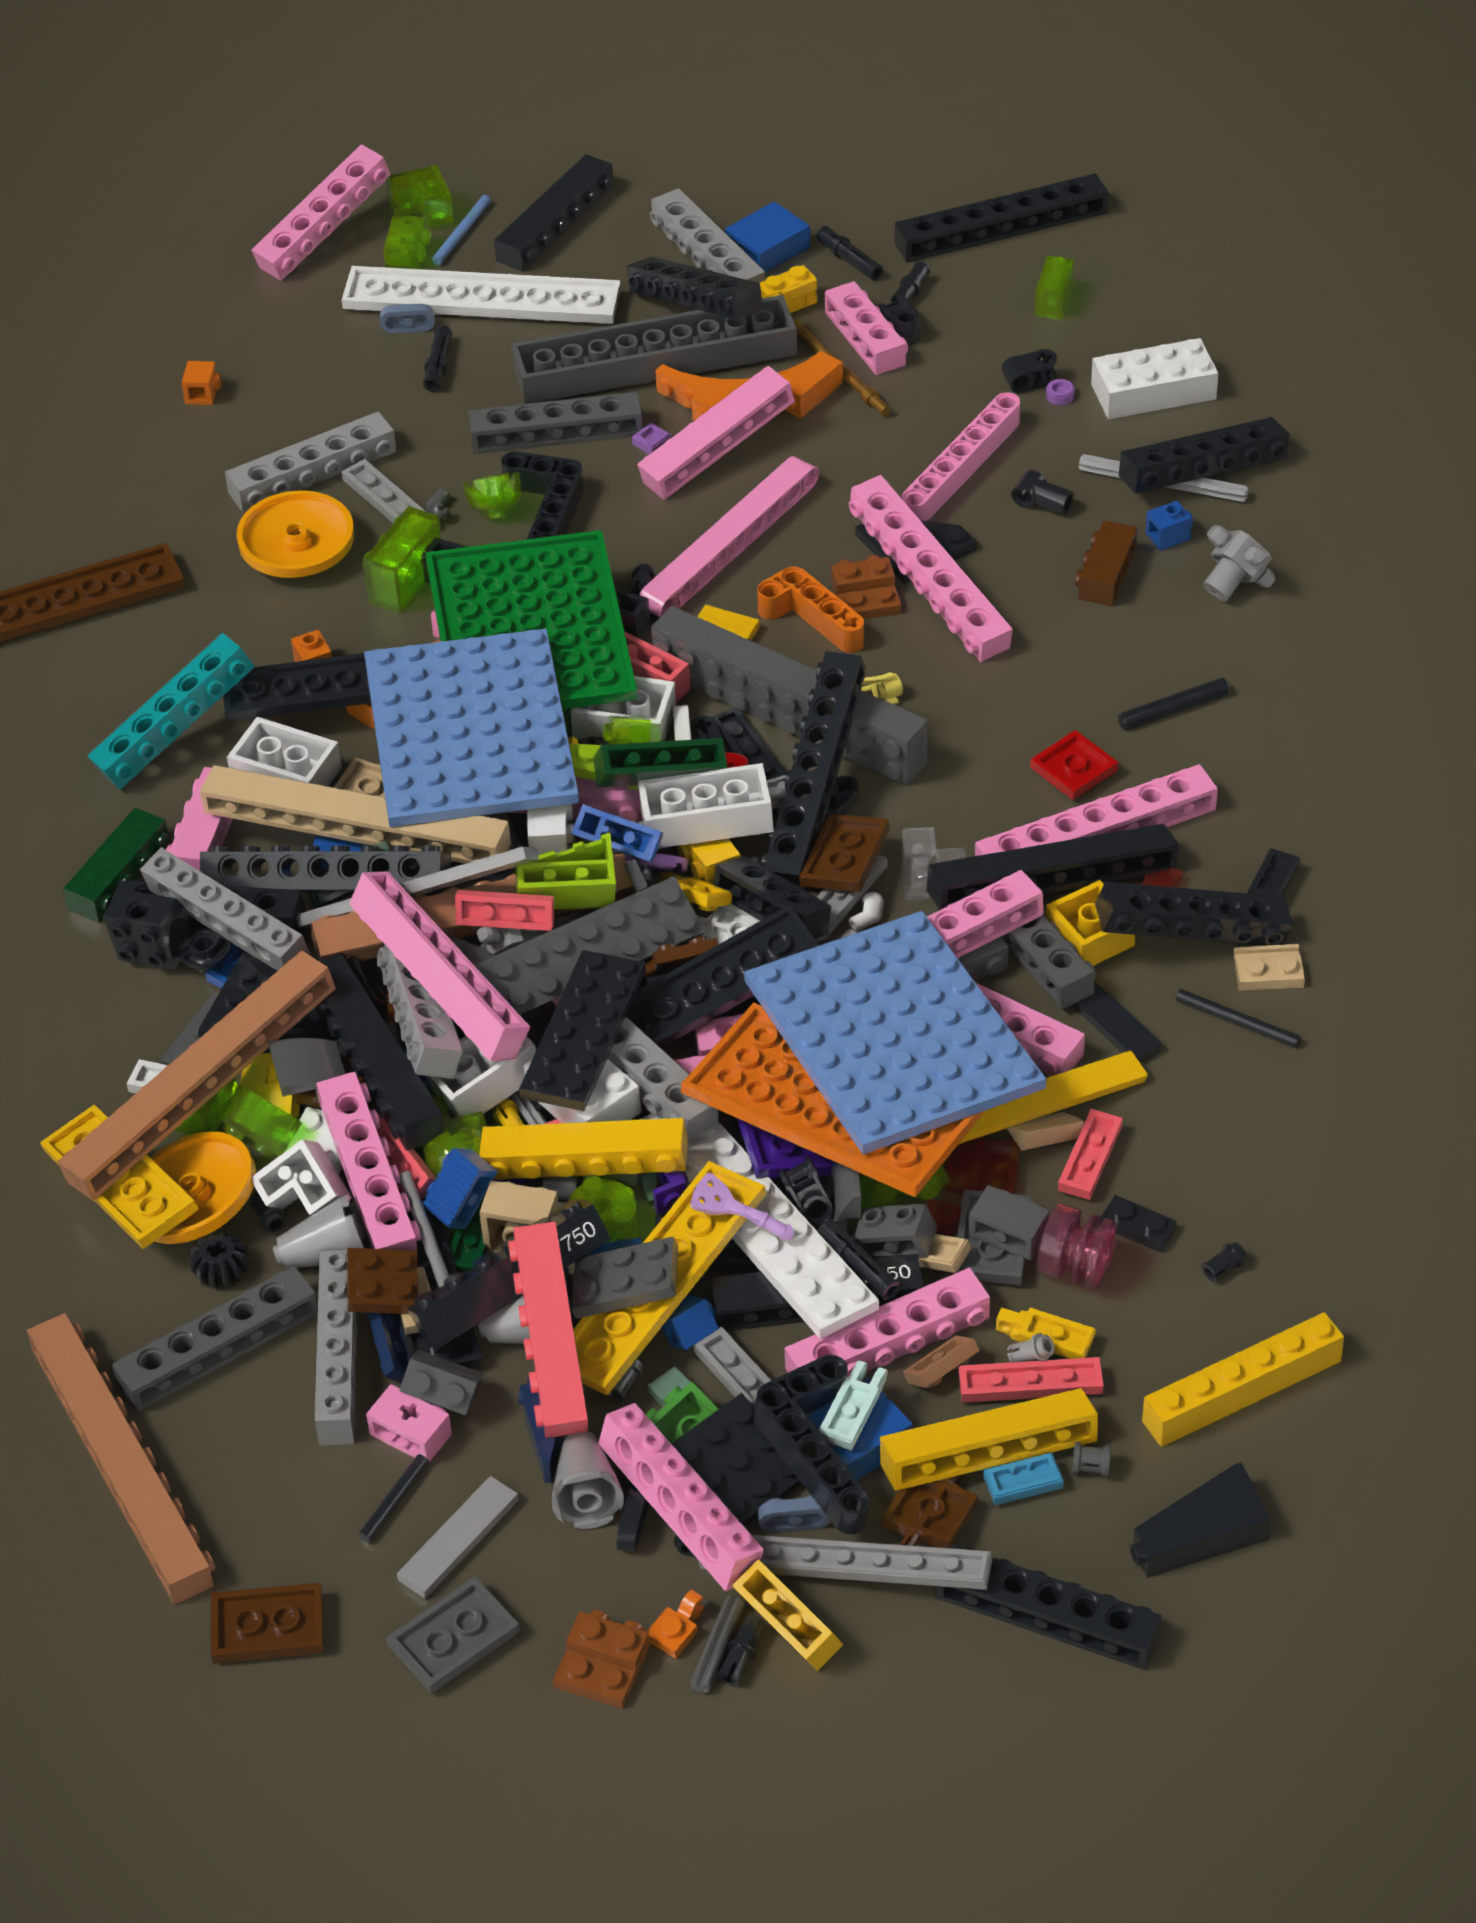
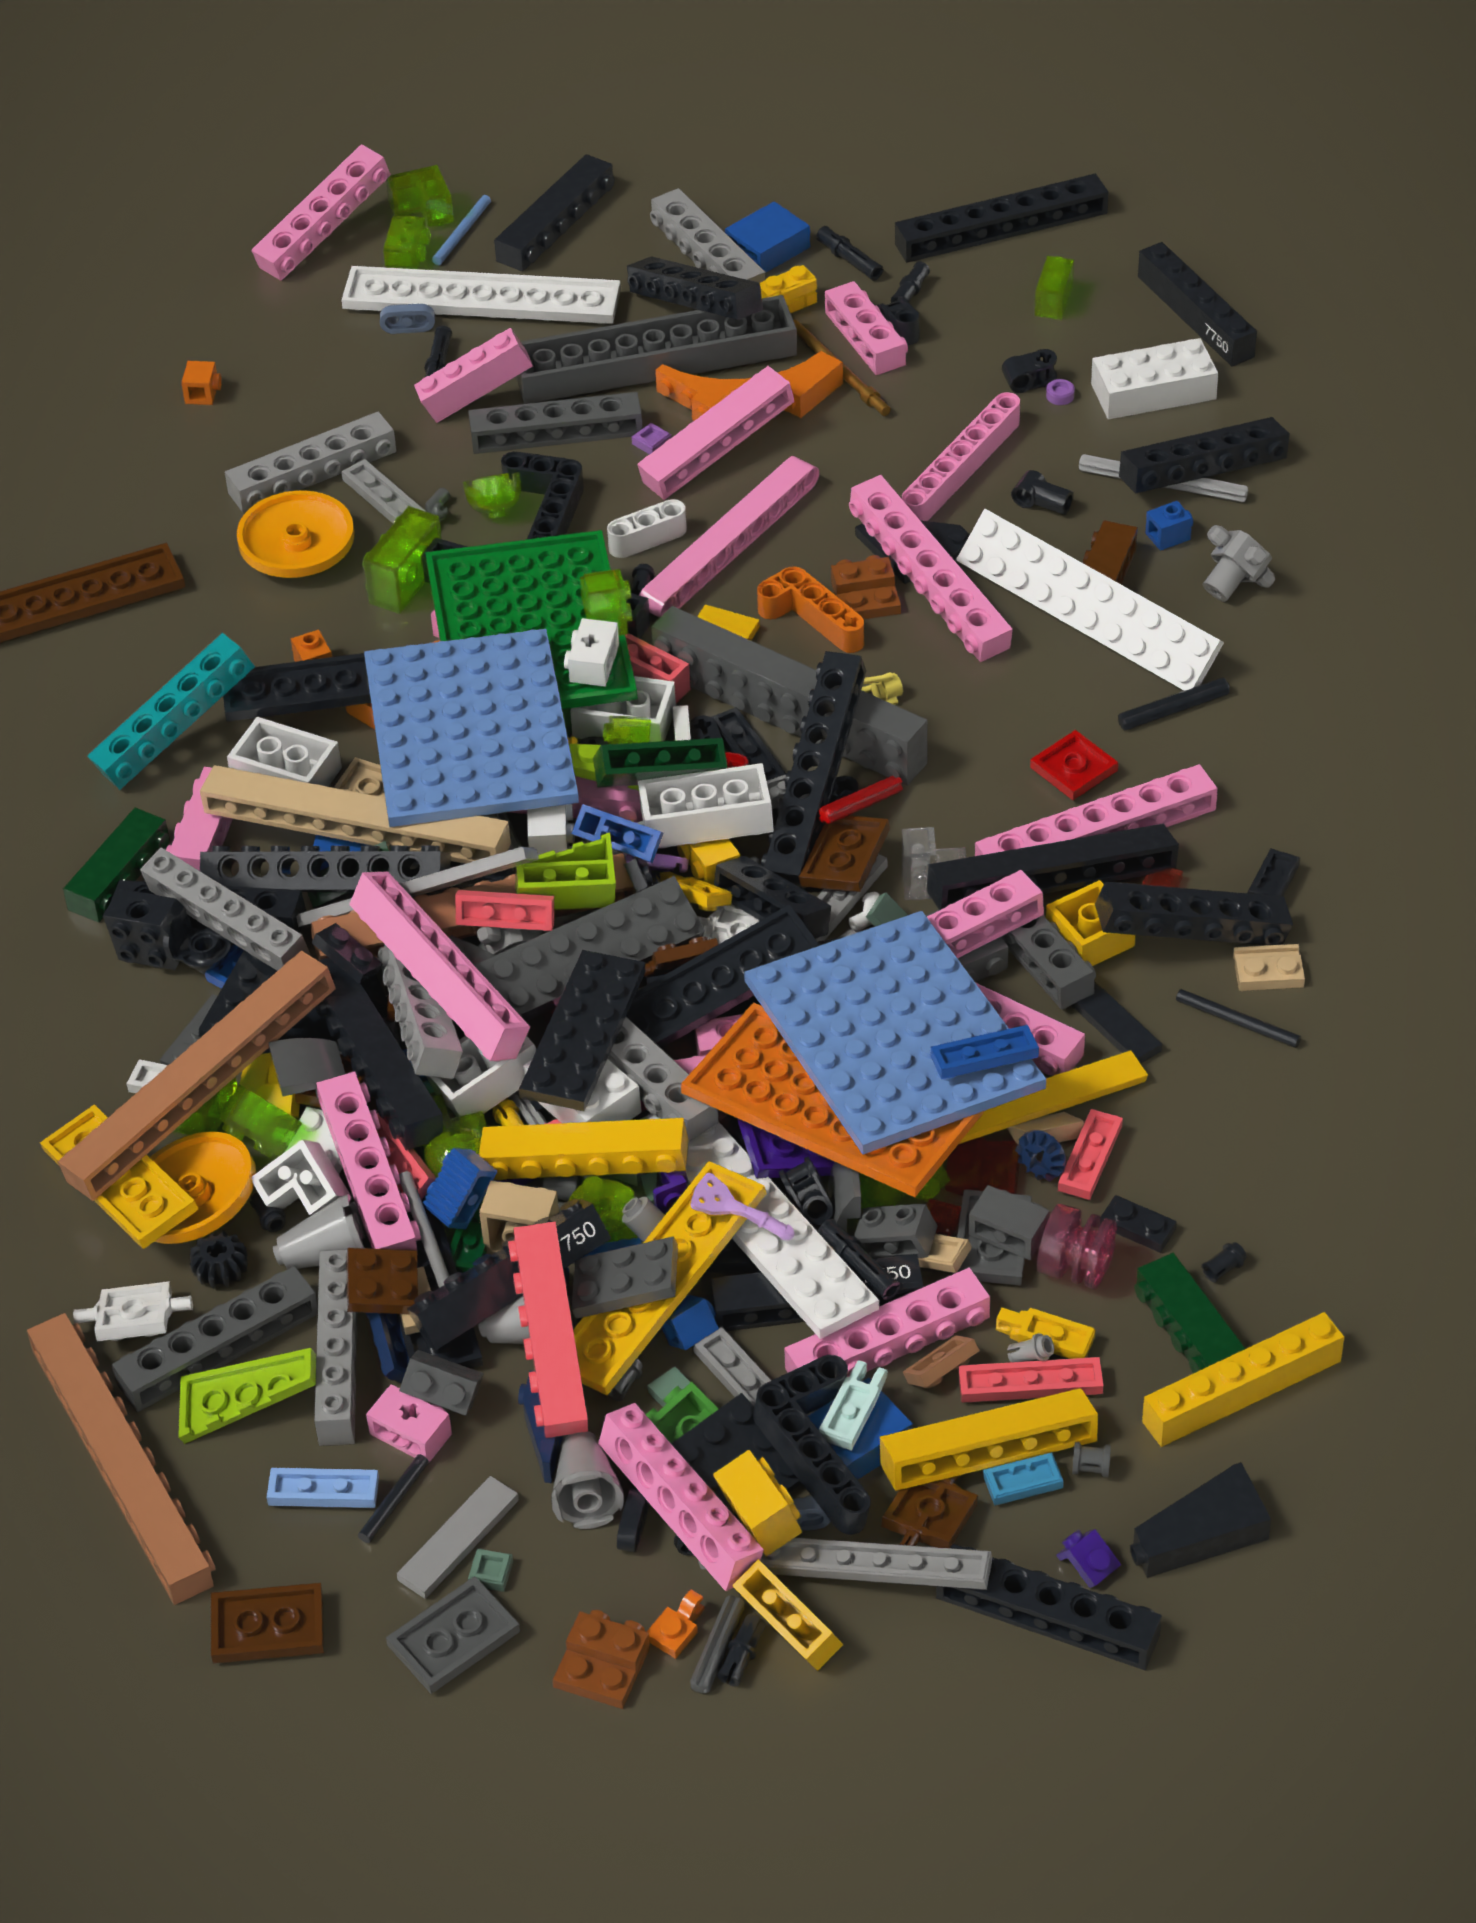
none -> white plate [73,1281,193,1341]
none -> lime wing [178,1348,316,1444]
none -> light blue plate [266,1468,379,1508]
none -> black plate [312,923,383,984]
none -> bright pink brick [414,328,533,423]
none -> sand green tile [468,1549,513,1592]
none -> white brick [564,618,619,687]
none -> clear neon green brick [580,569,632,635]
none -> white beam [607,499,687,558]
none -> light grey brick [622,1197,665,1242]
none -> yellow brick [713,1450,802,1557]
none -> red axle [818,776,903,824]
none -> sand green tile [866,893,907,926]
none -> blue plate [930,1025,1039,1080]
none -> white plate [956,509,1224,691]
none -> dark blue gear [1015,1130,1066,1182]
none -> dark purple bracket [1056,1529,1121,1588]
none -> dark green brick [1134,1252,1245,1374]
none -> black brick [1138,242,1257,367]

